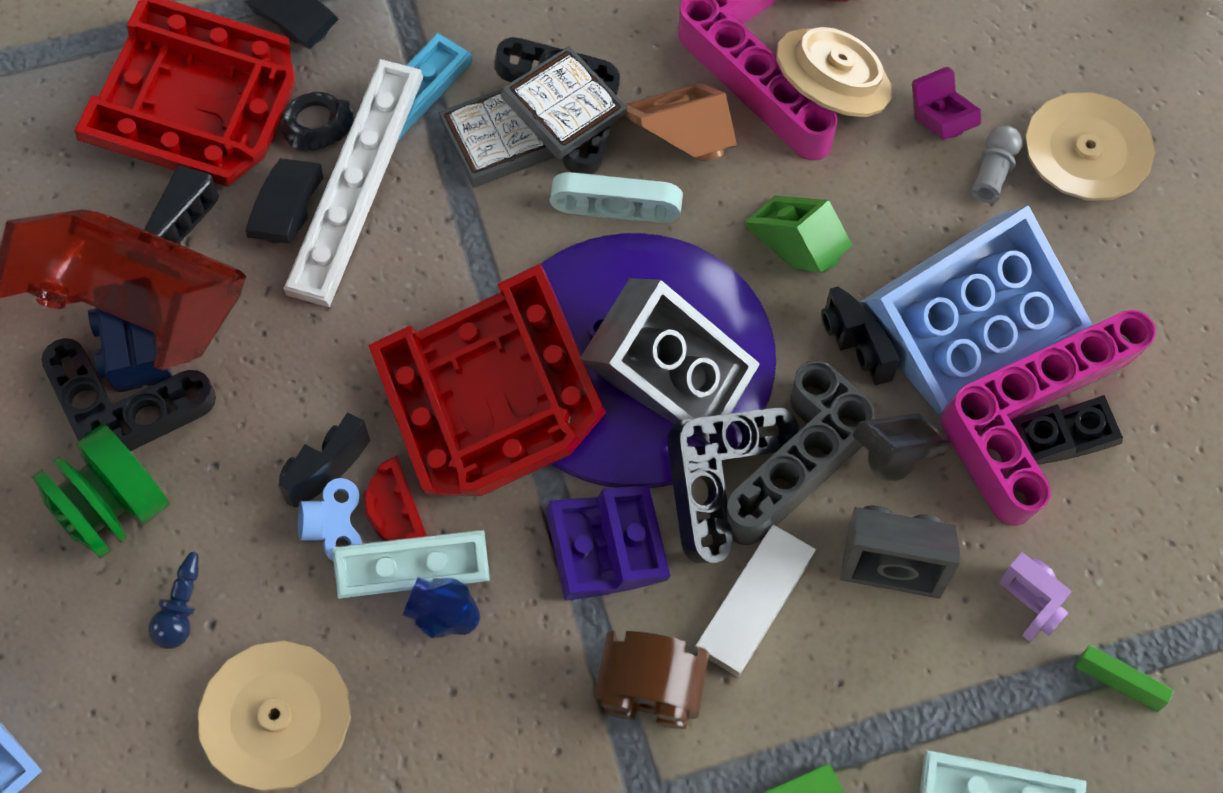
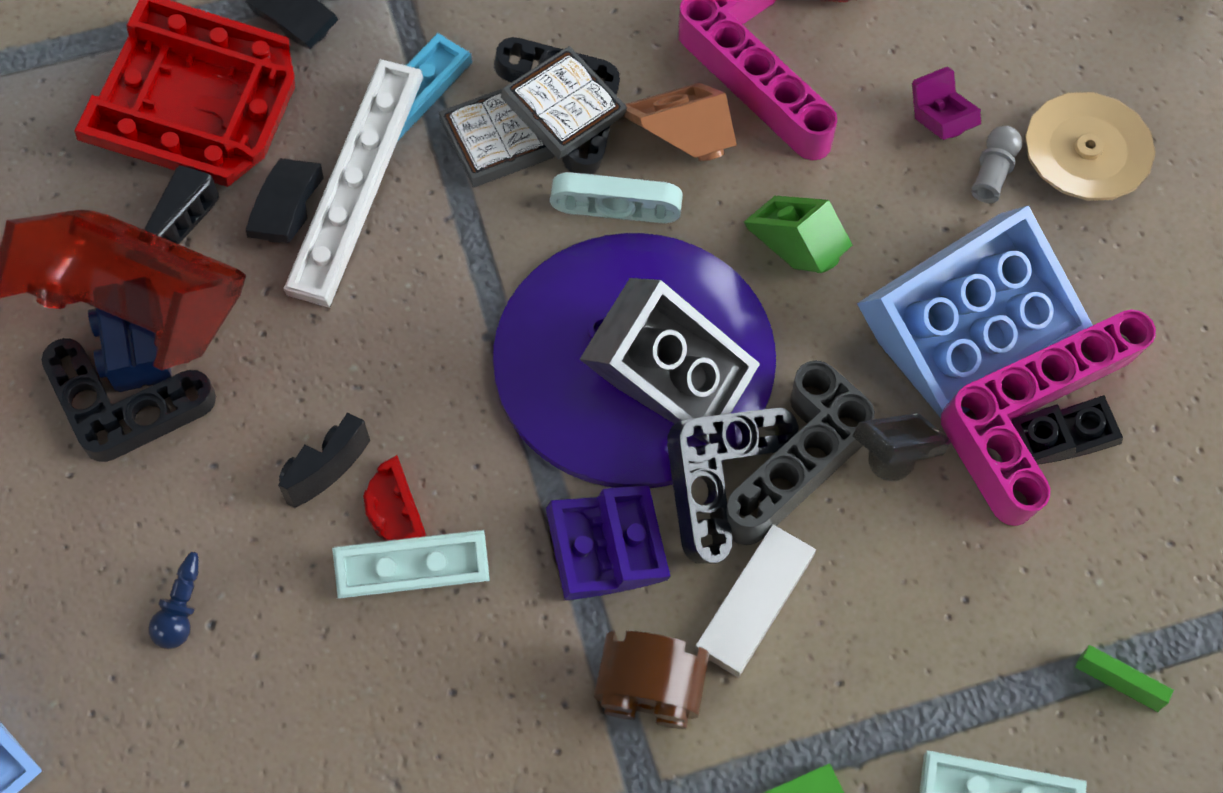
green wheel [32,423,170,559] -> none
tan piece [198,641,351,792] -> none
black piece [281,92,354,152] -> none
light blue piece [298,478,362,562] -> none
red wedge [368,264,606,496] -> none
clear blue rock [403,577,480,639] -> none
tan piece [776,27,892,117] -> none
black slope [821,286,900,385] -> none
dark grey slope [840,505,960,599] -> none
lavender bracket [999,552,1072,642] -> none

